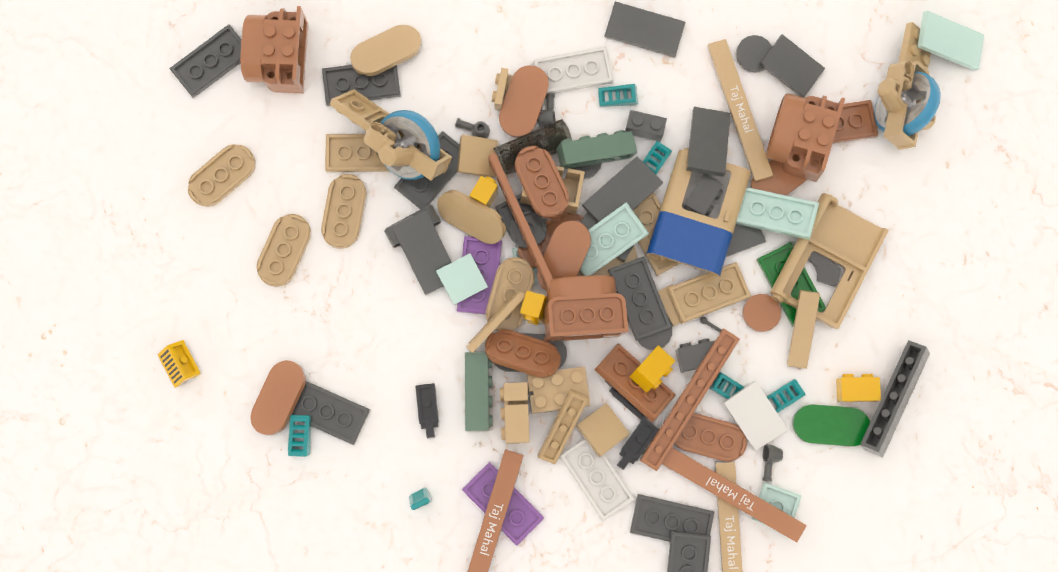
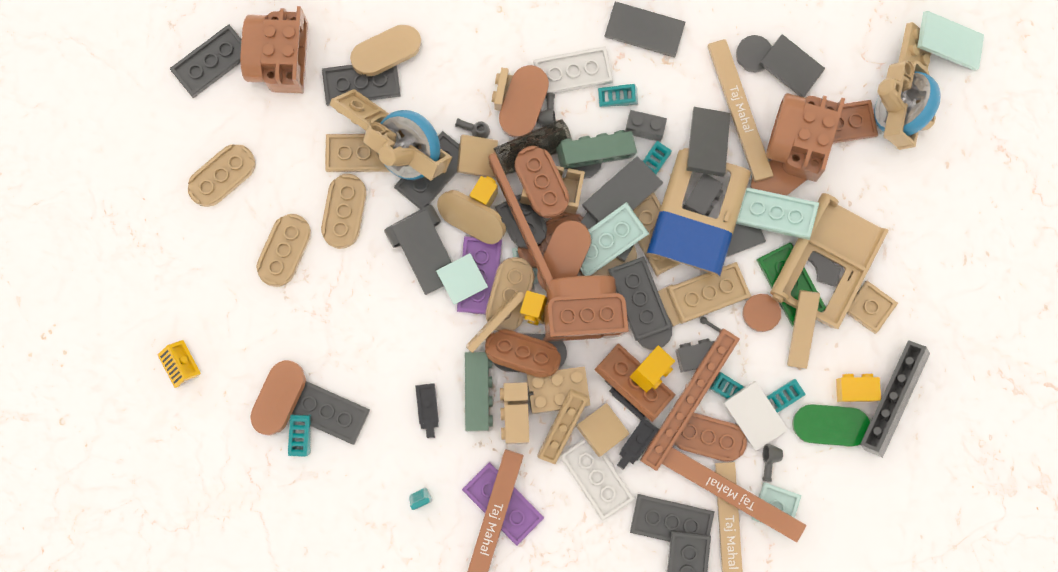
none -> tan tile [847,281,898,334]

